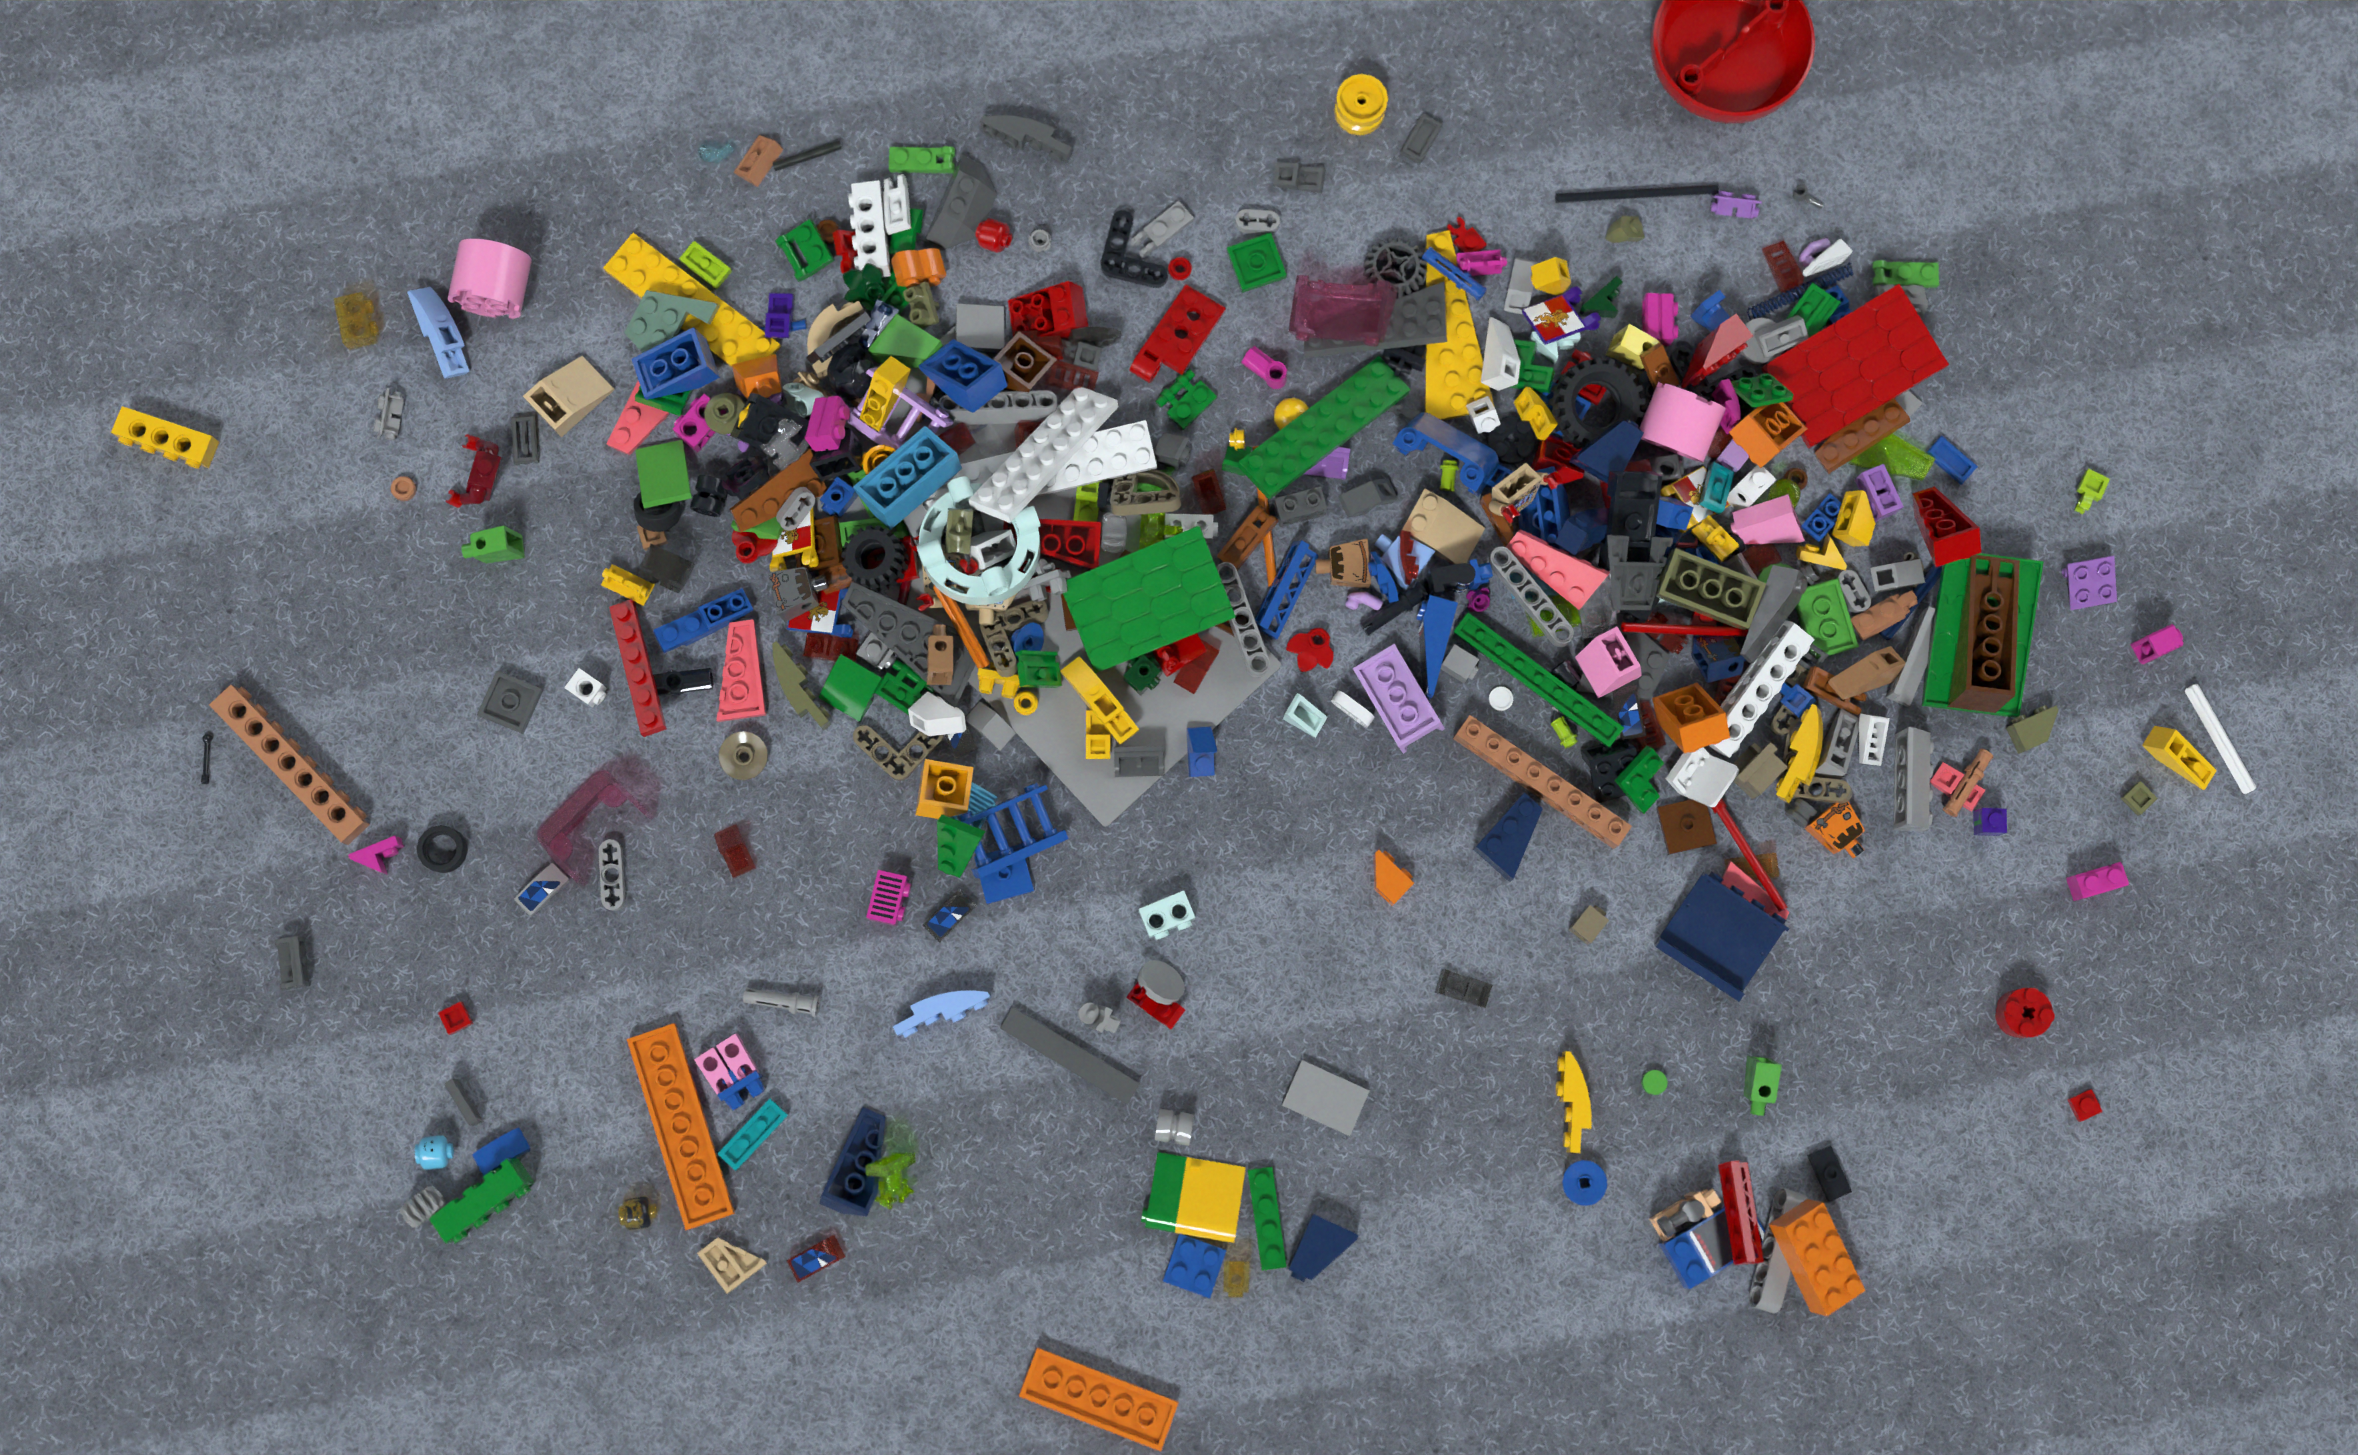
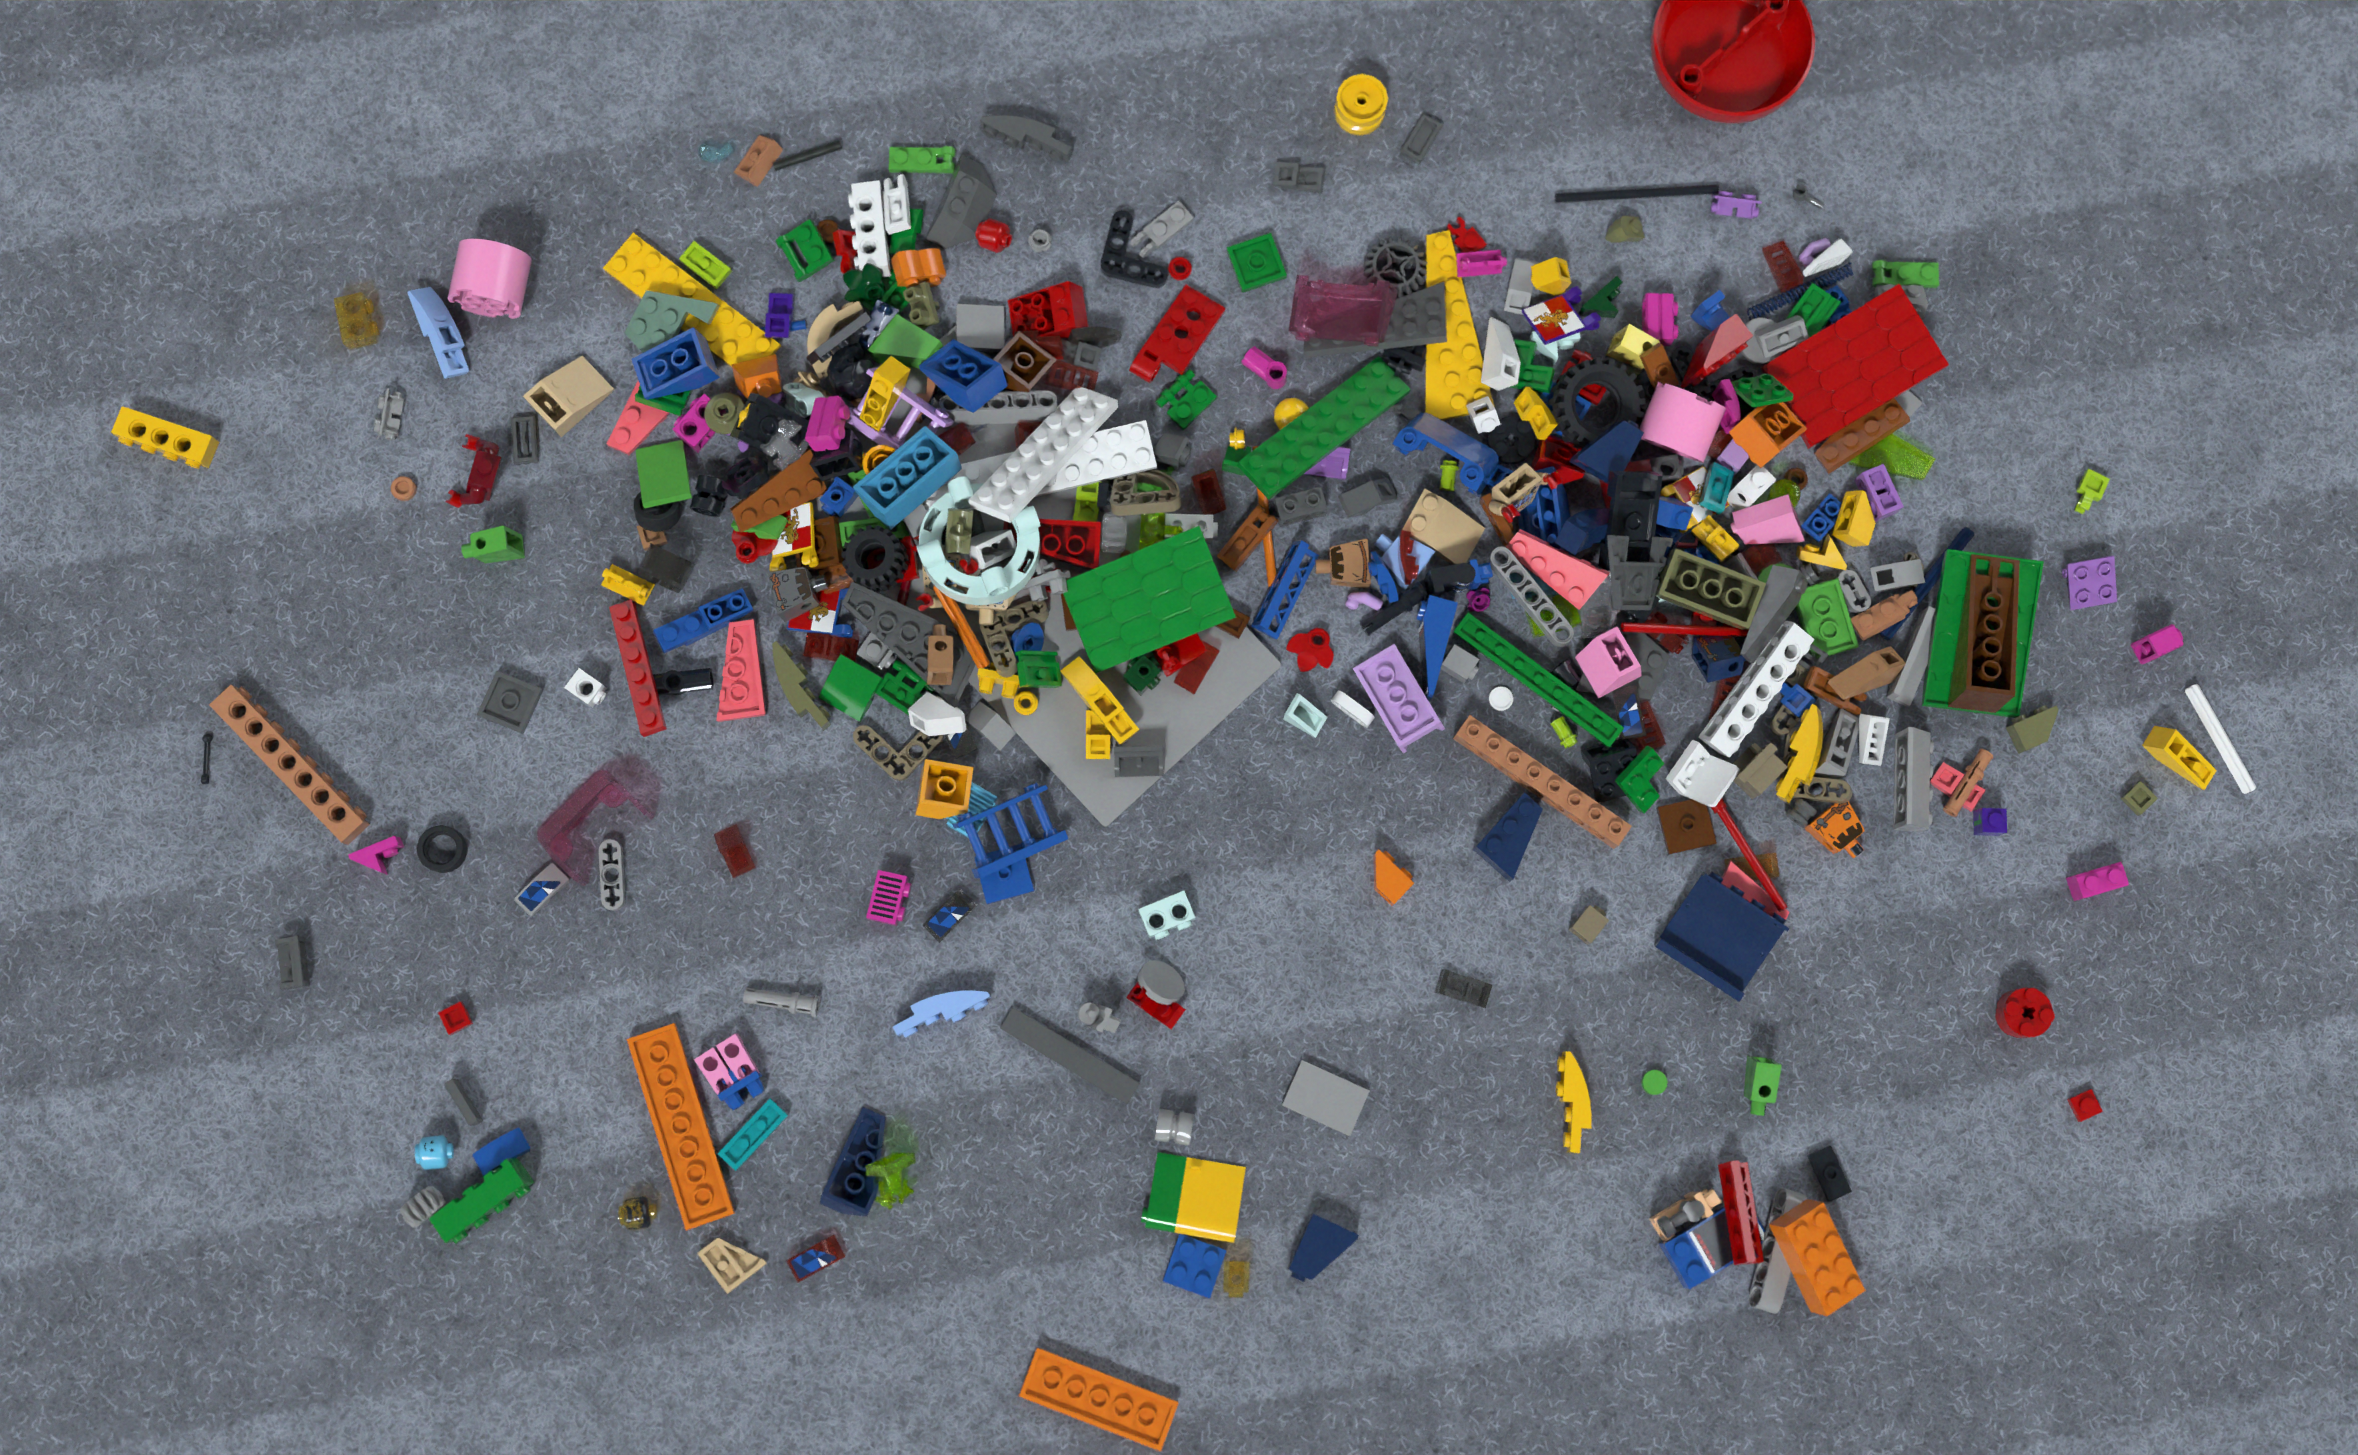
dark tan dish [719,731,768,780] -> none
light grey beam [776,487,815,531] -> none
green wing [937,814,986,878] -> none
blue slope [1186,726,1217,777] -> none
light grey beam [1216,562,1270,678] -> none
light grey beam [1235,209,1280,234] -> none
green plate [1247,1167,1286,1271] -> none
blue pin [1422,247,1487,301] -> none
blue piece [1563,1160,1607,1206] -> none
orange brick [1652,683,1730,754] -> none
red wedge [1912,486,1981,567] -> none
blue tile [1925,436,1978,485] -> none

